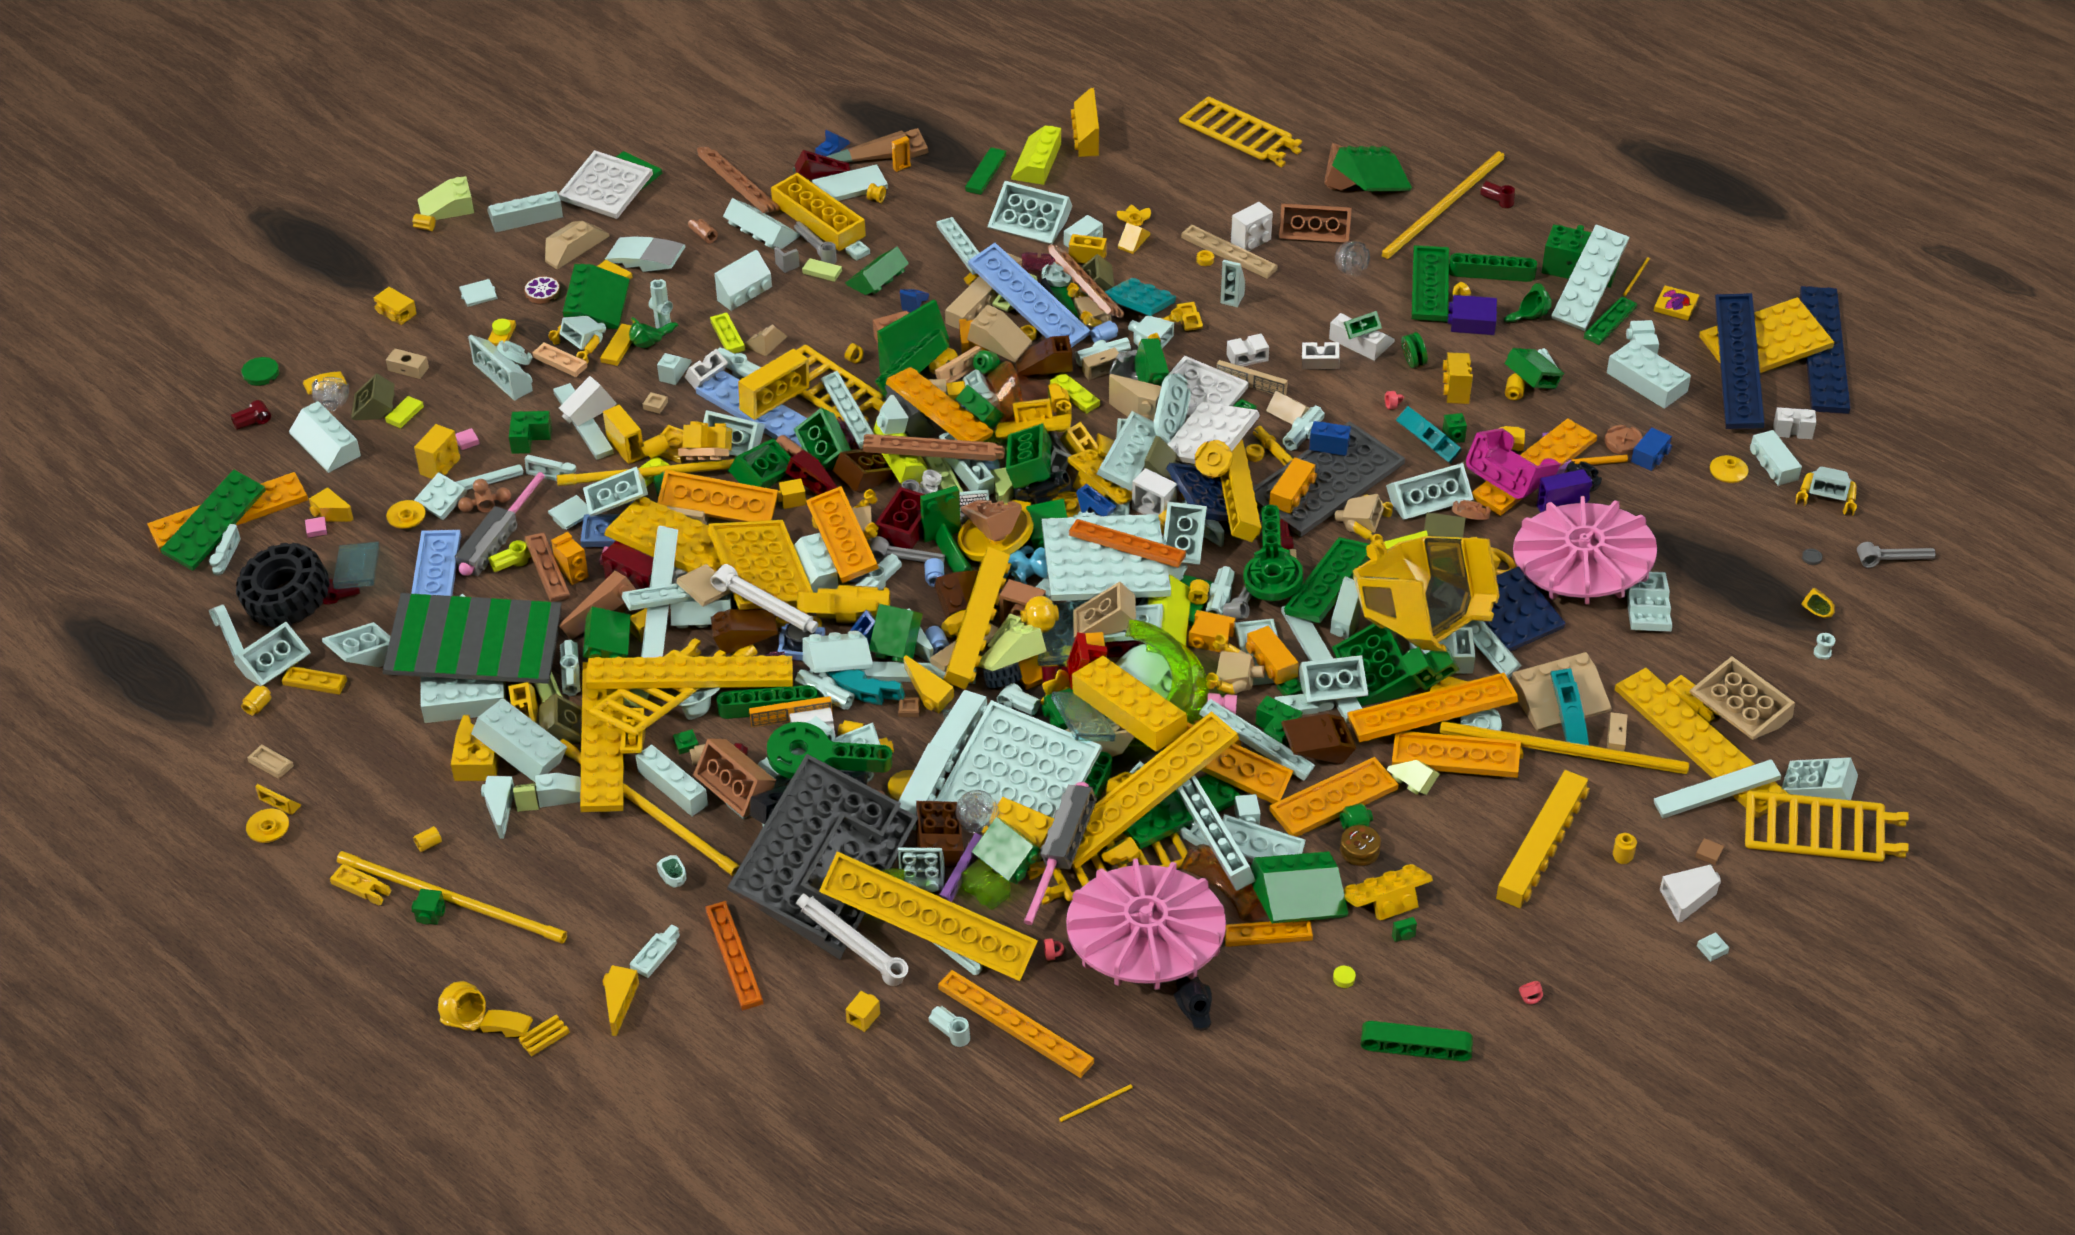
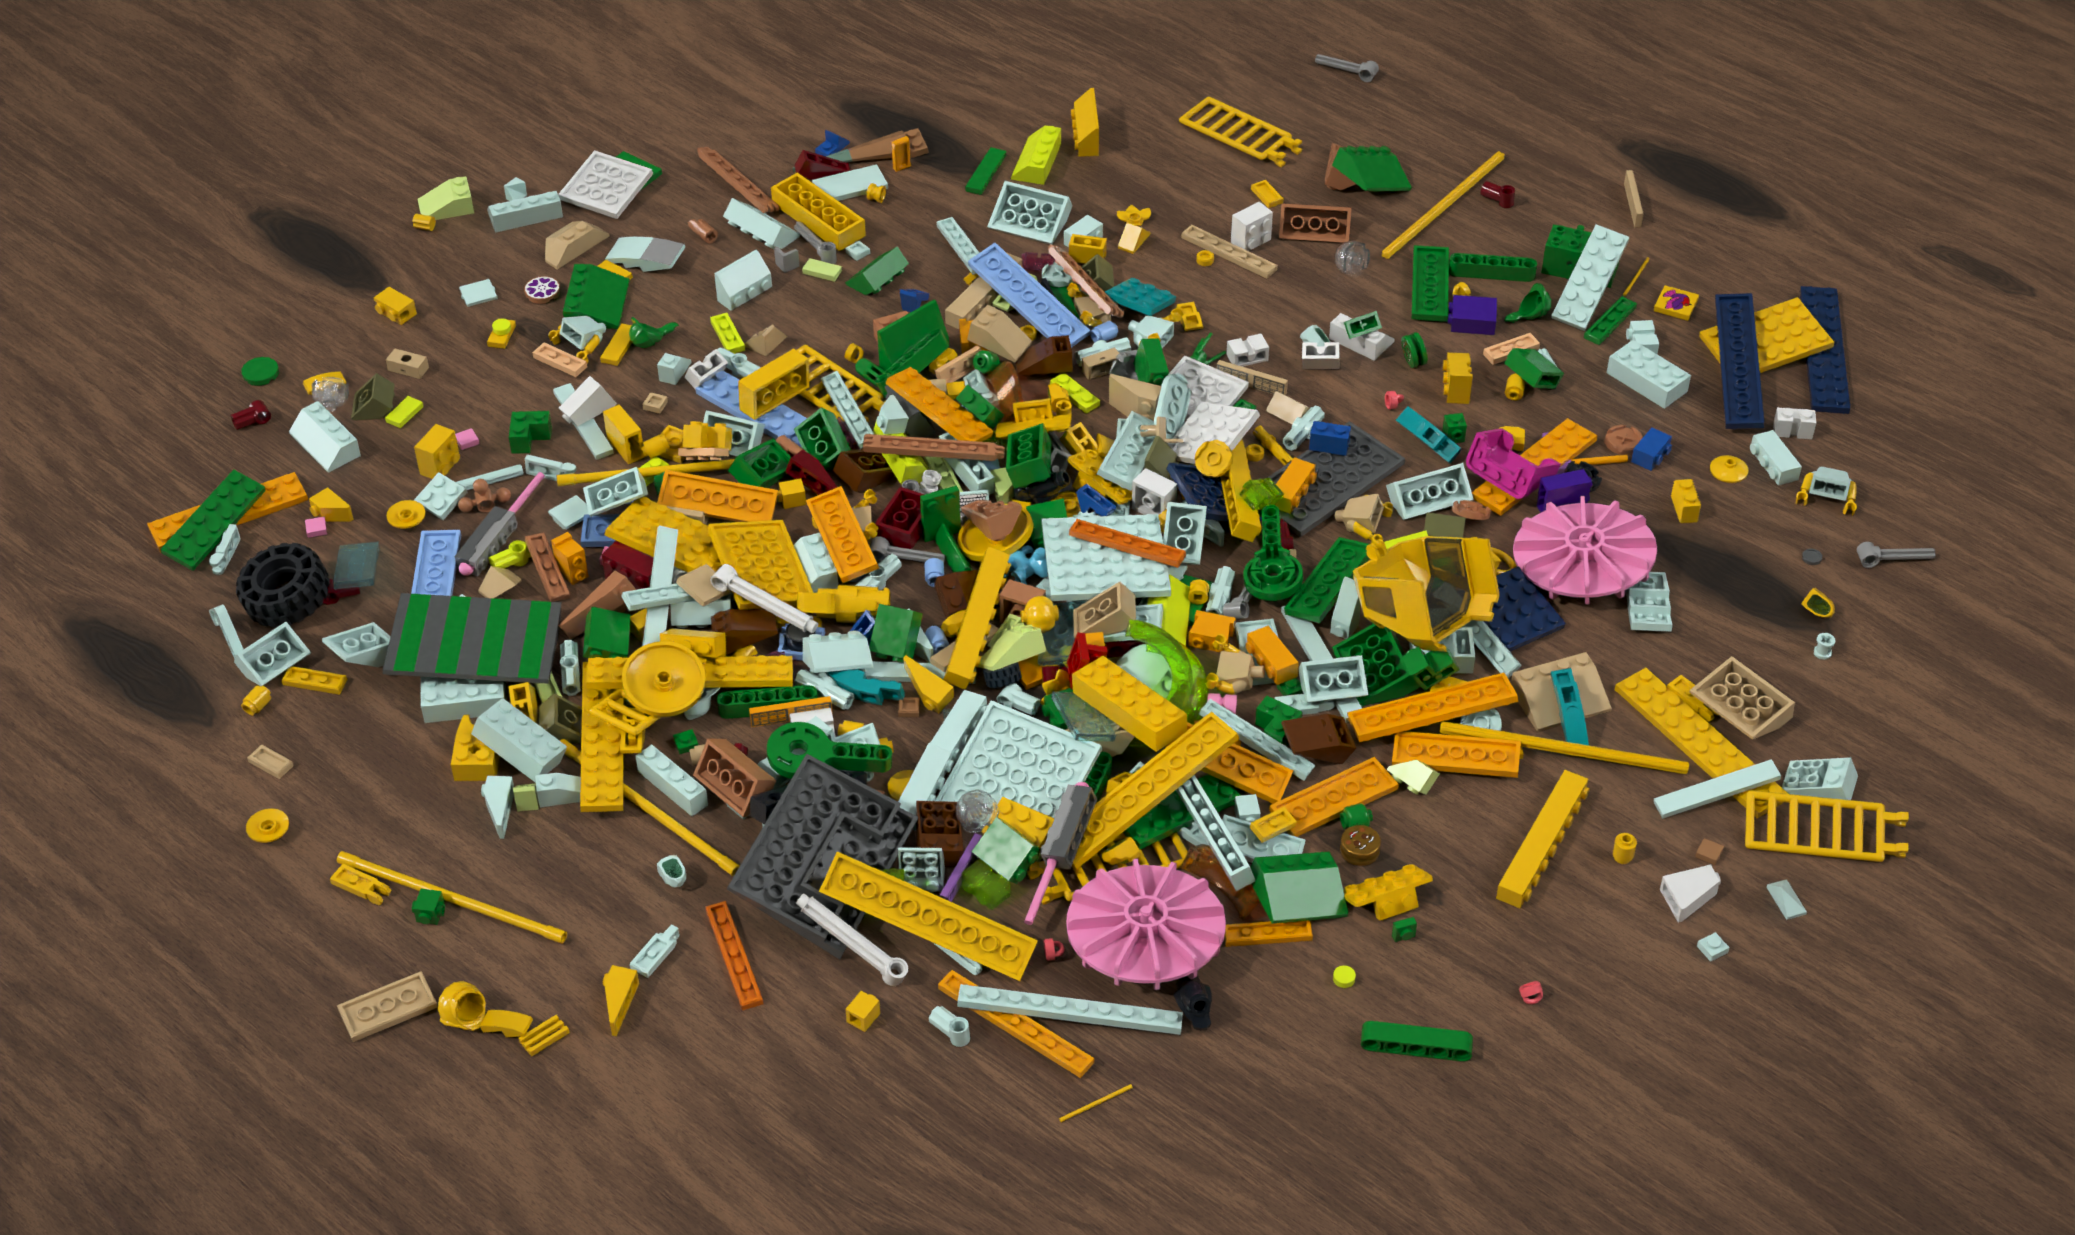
yellow slope [255,784,301,815] -> none
yellow piece [413,826,442,852] -> none
light aqua slope [468,335,533,401] -> none
light aqua tile [497,340,533,365] -> none
light aqua piece [649,279,673,328] -> none
light aqua slope [1221,260,1245,307] -> none
tan piece [1607,712,1628,751] -> none
none -> tan plate [337,971,438,1042]
none -> tan slope [478,566,522,598]
none -> light aqua slope [504,177,527,201]
none -> yellow dish [622,641,705,717]
none -> yellow brick [660,629,726,658]
none -> green arm [855,358,885,388]
none -> light aqua plate [957,984,1183,1035]
none -> tan bracket [1140,417,1183,443]
none -> green plant [1190,332,1226,365]
none -> clear neon green brick [1239,478,1284,511]
none -> yellow plate [1249,807,1297,843]
none -> yellow tile [1251,180,1284,208]
none -> light aqua rock [1300,325,1330,347]
none -> light grey axle [1315,54,1379,82]
none -> light nougat plate [1483,333,1540,365]
none -> tan tile [1624,170,1643,227]
none -> yellow brick [1671,479,1701,523]
none -> light aqua slope [1767,879,1807,920]

